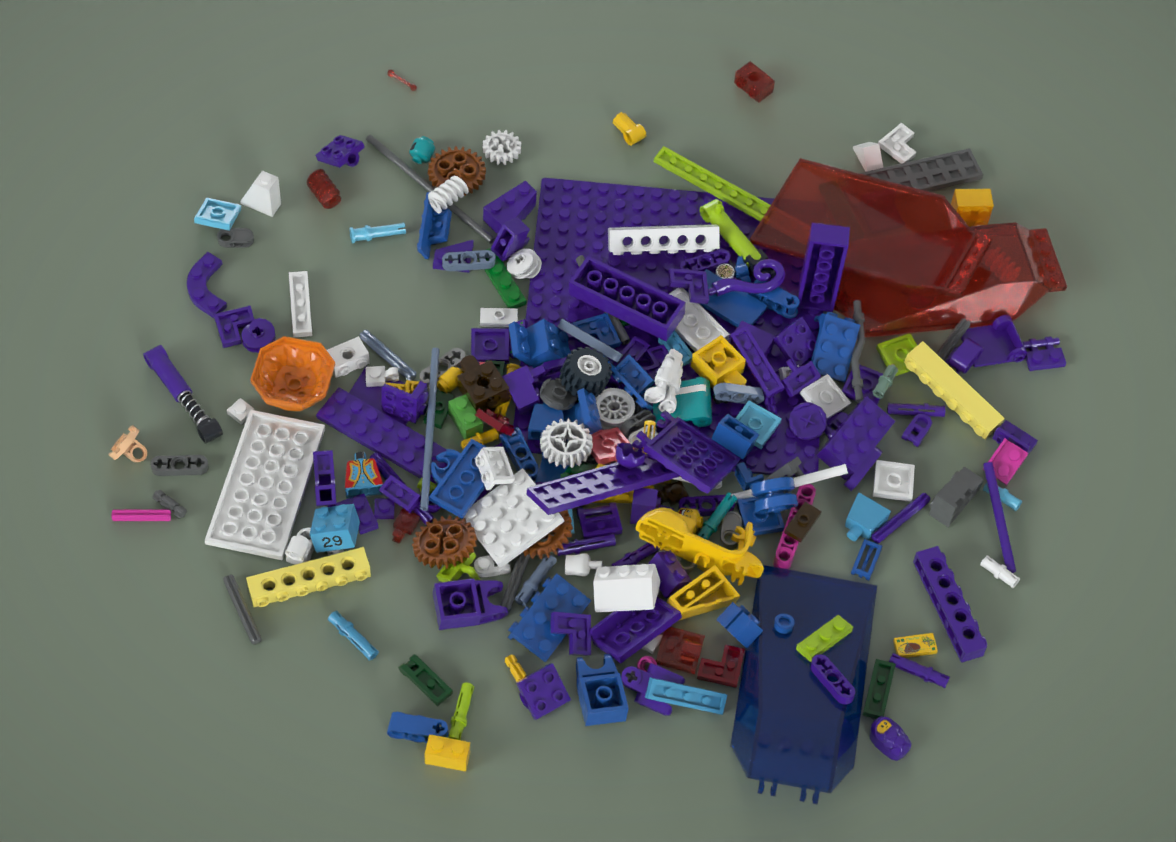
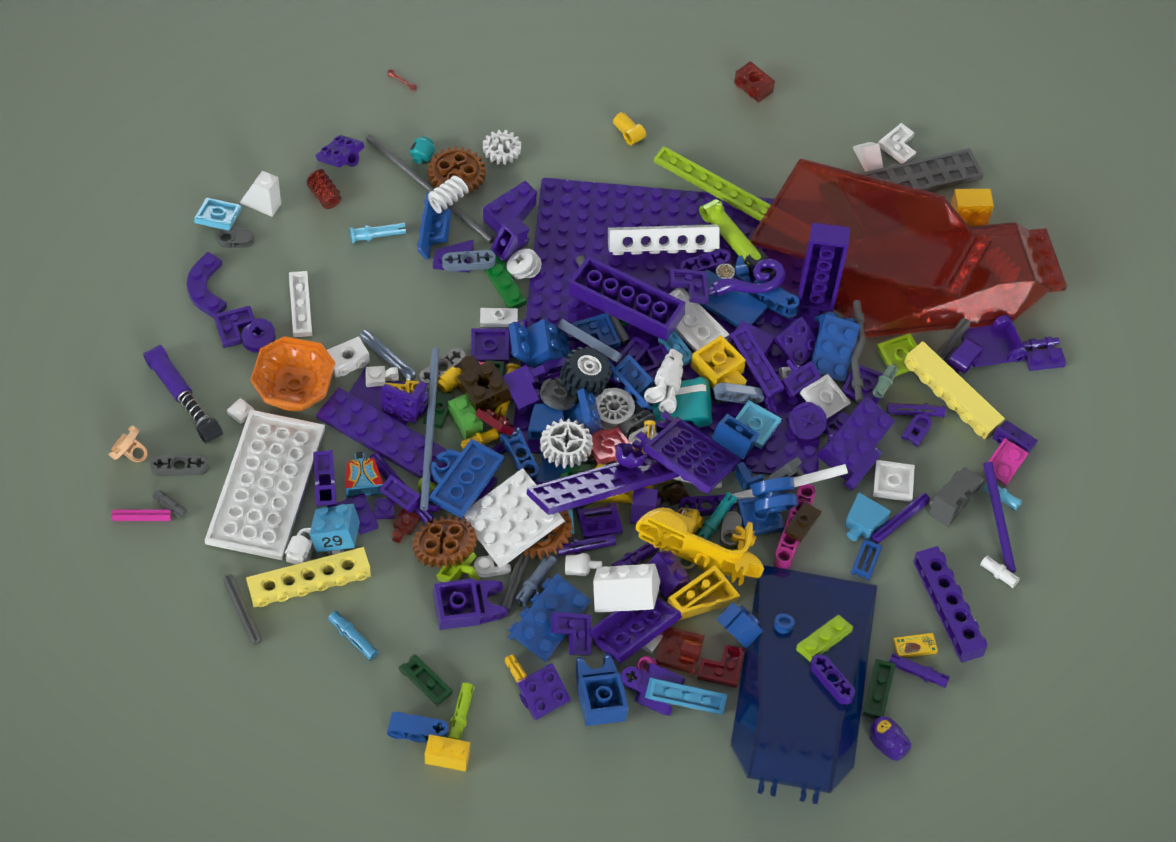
white bracket [475,447,515,490] -> none

